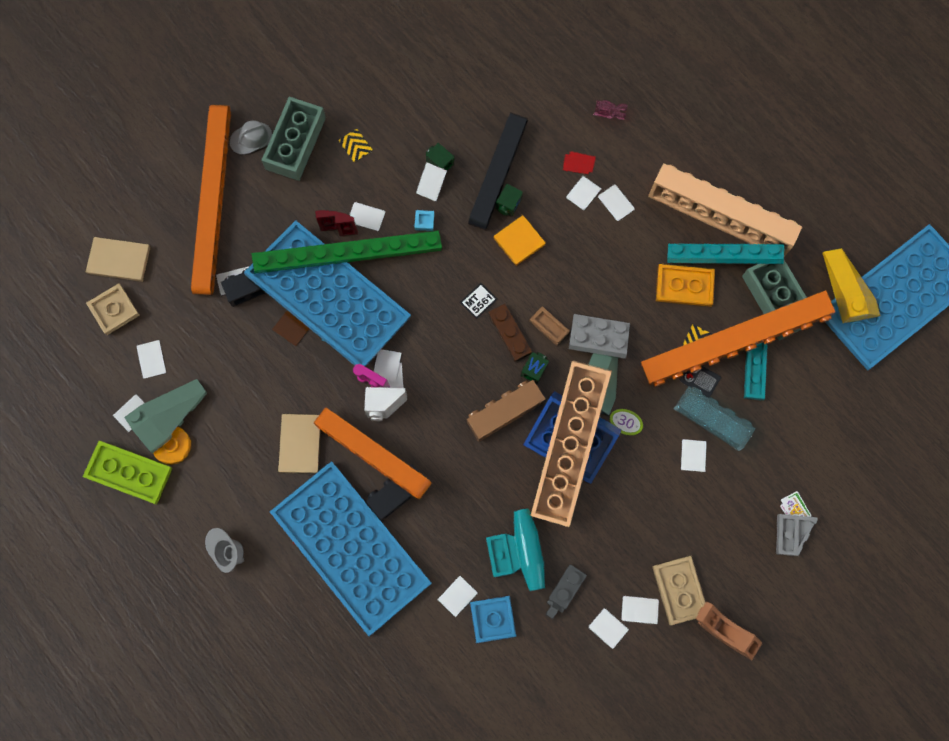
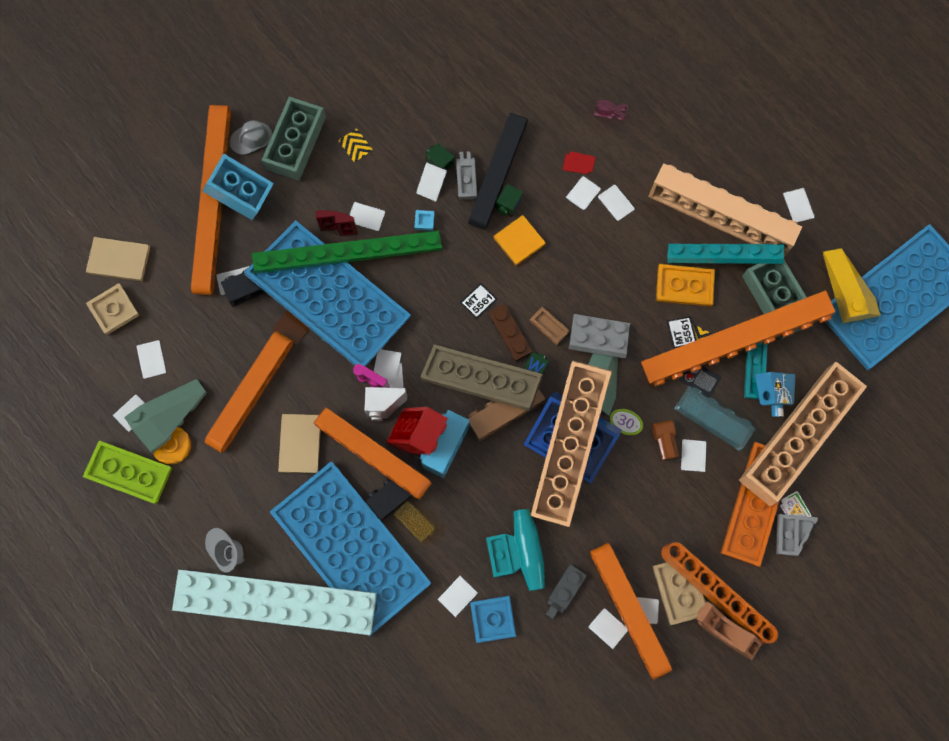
none -> light aqua plate [172,570,377,635]
none -> medium azure brick [202,154,274,220]
none -> orange beam [204,331,293,453]
none -> red brick [386,407,448,455]
none -> clear yellow plate [394,501,435,543]
none -> dark tan plate [420,344,543,411]
none -> medium azure brick [420,410,469,479]
none -> light grey hinge [456,151,477,200]
none -> orange beam [590,543,672,680]
none -> dark orange piece [652,420,679,460]
none -> orange beam [661,542,778,644]
none -> sticker [667,316,696,349]
none -> orange plate [720,442,779,567]
none -> light nougat brick [739,362,867,506]
none -> dark azure torso [755,372,795,417]
none -> white sticker [783,188,815,222]

